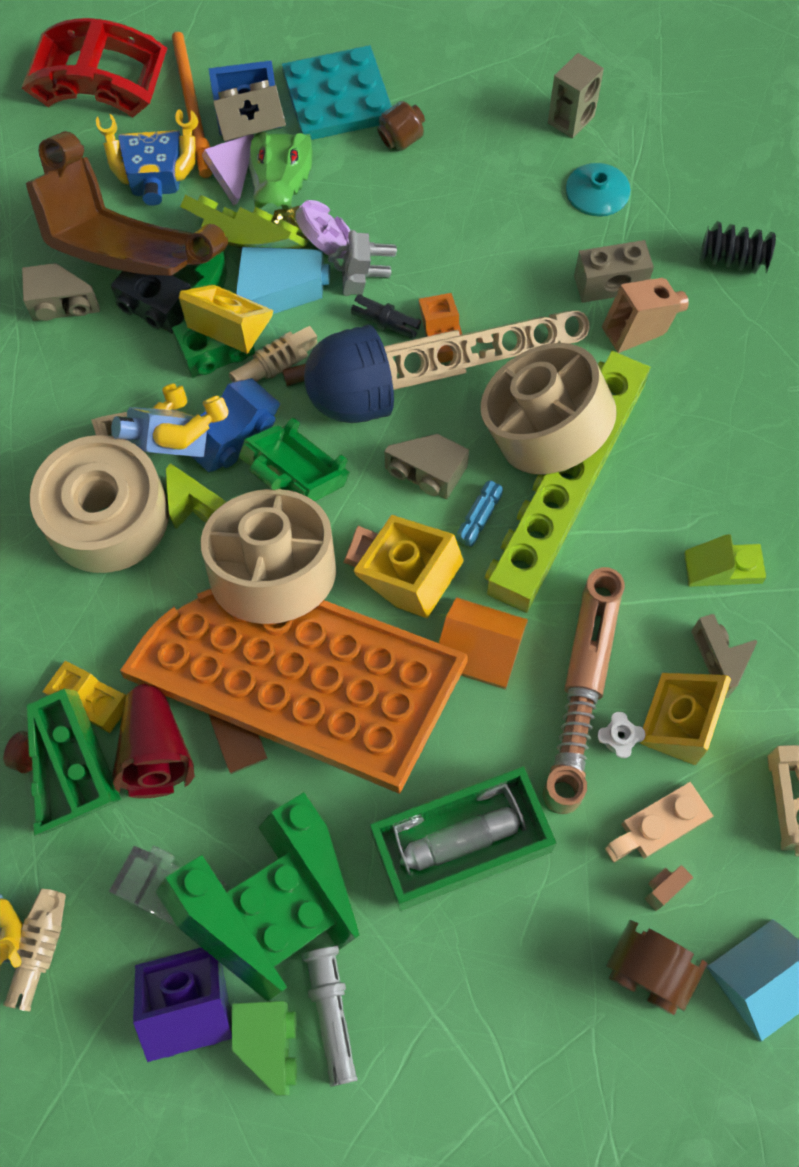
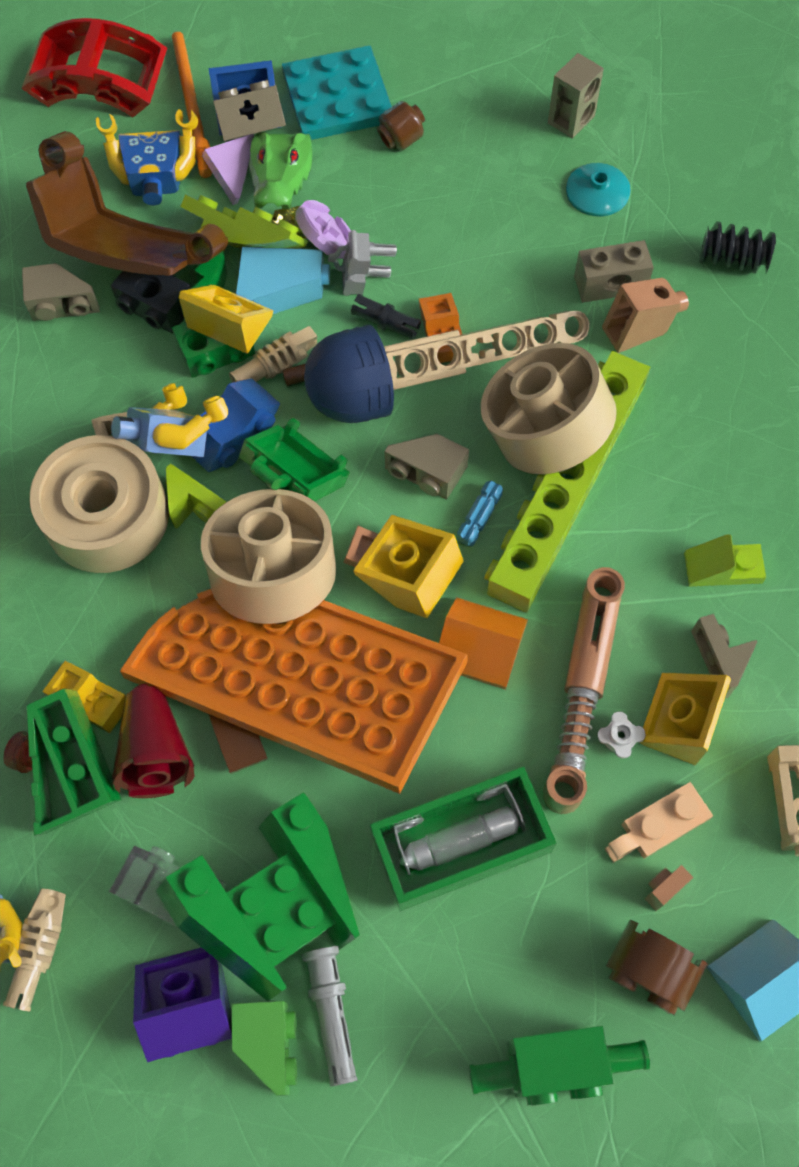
none -> green brick [469,1026,650,1106]

